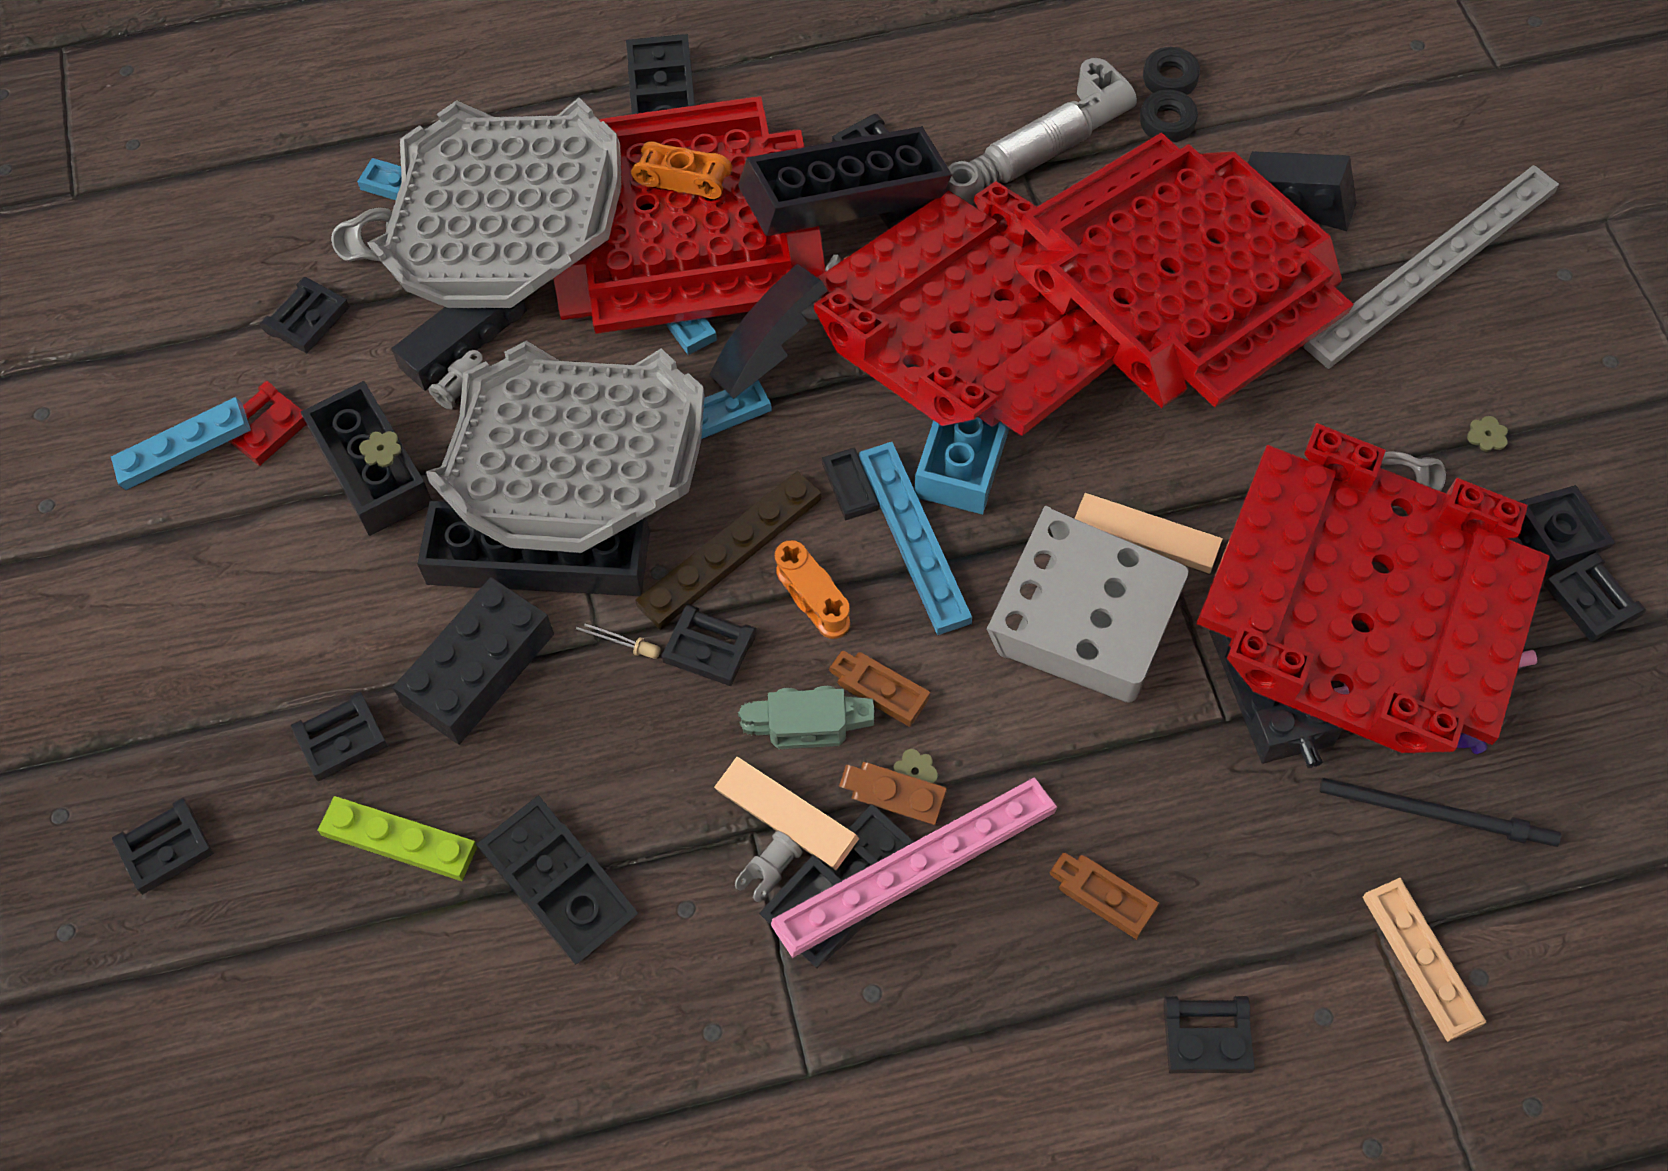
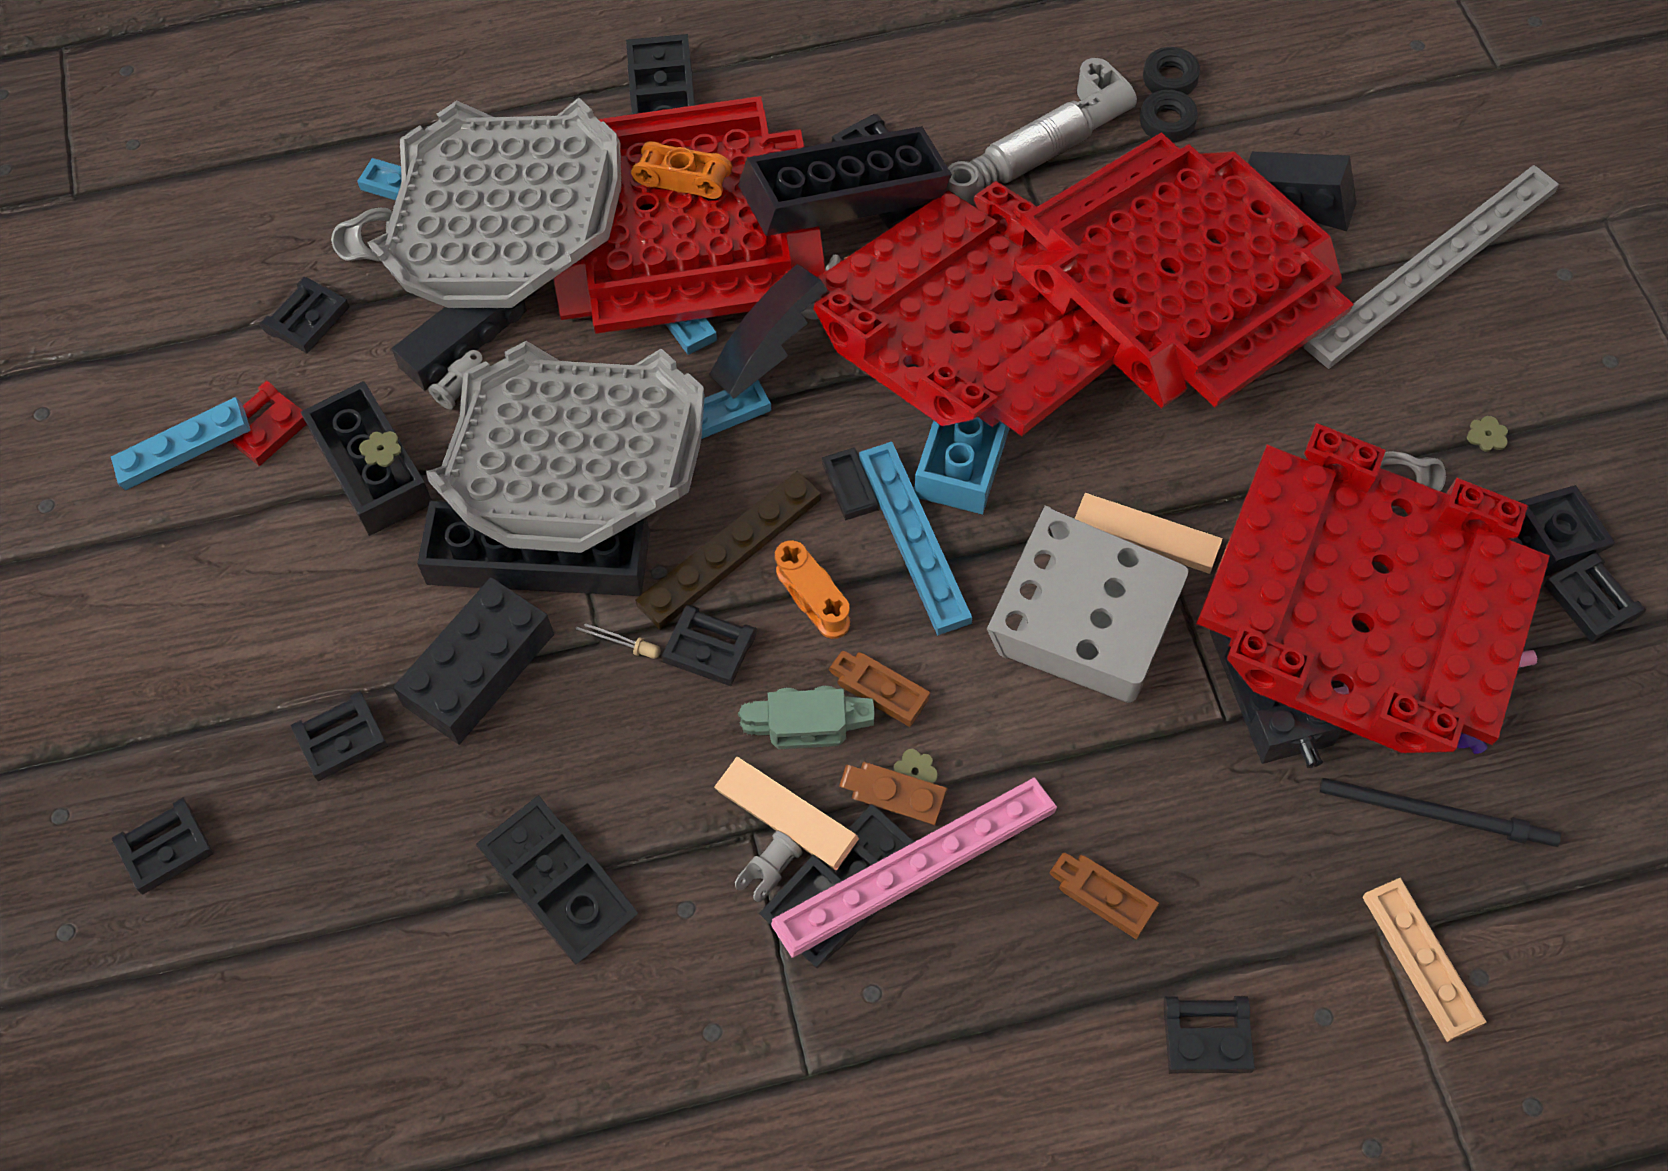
lime plate [318,796,477,881] -> none

